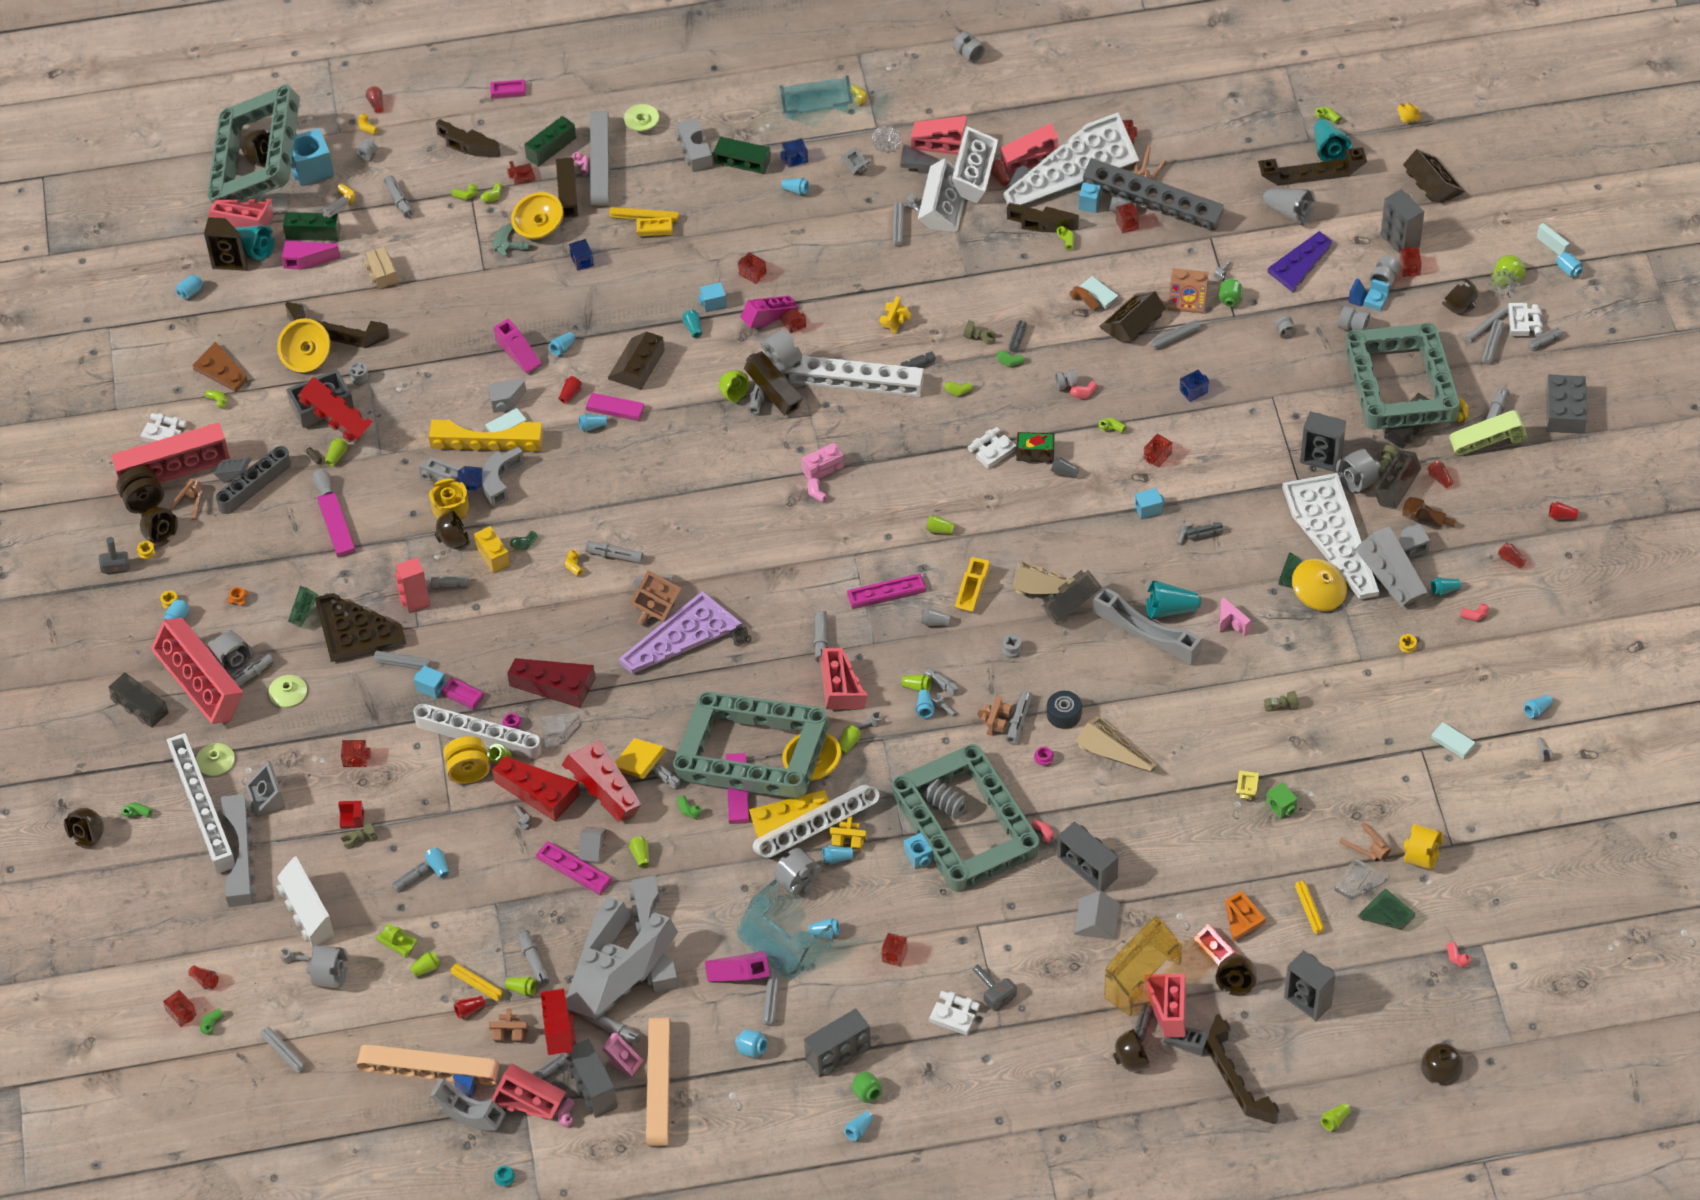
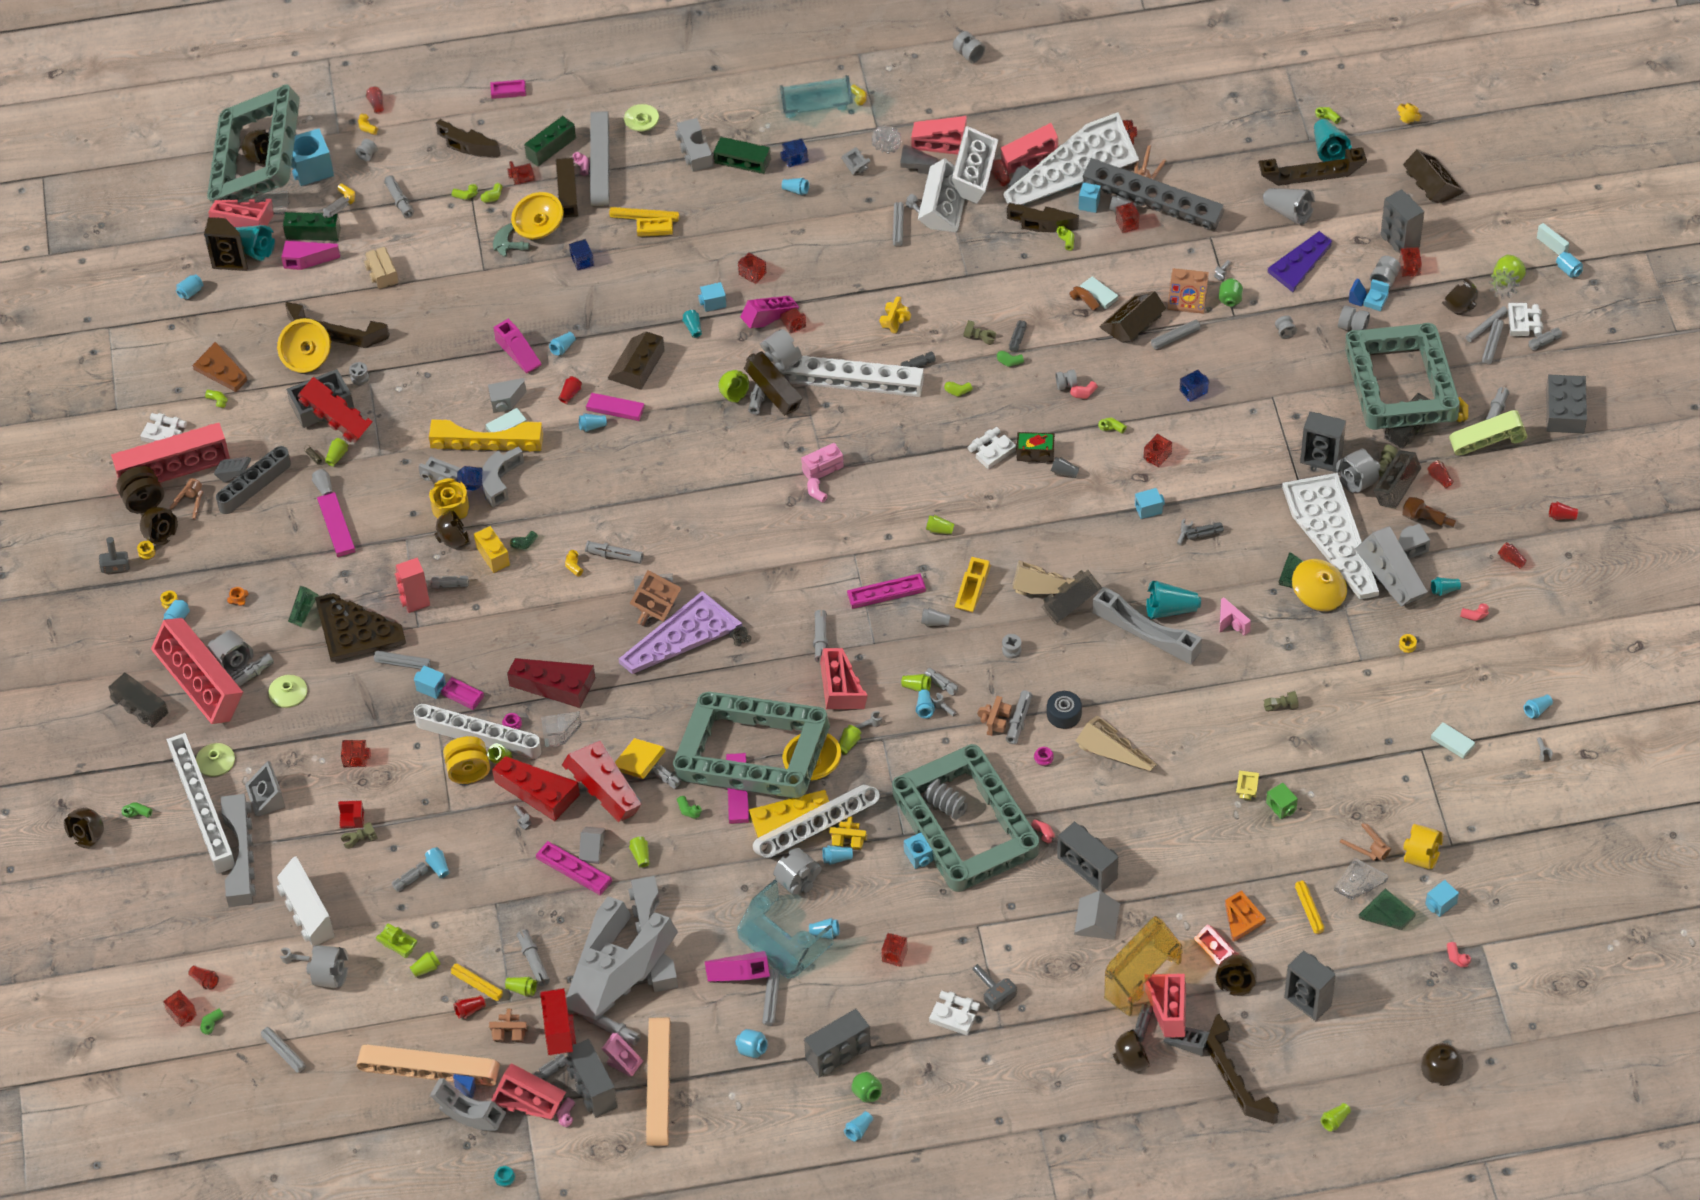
none -> medium azure brick [1425,880,1459,917]

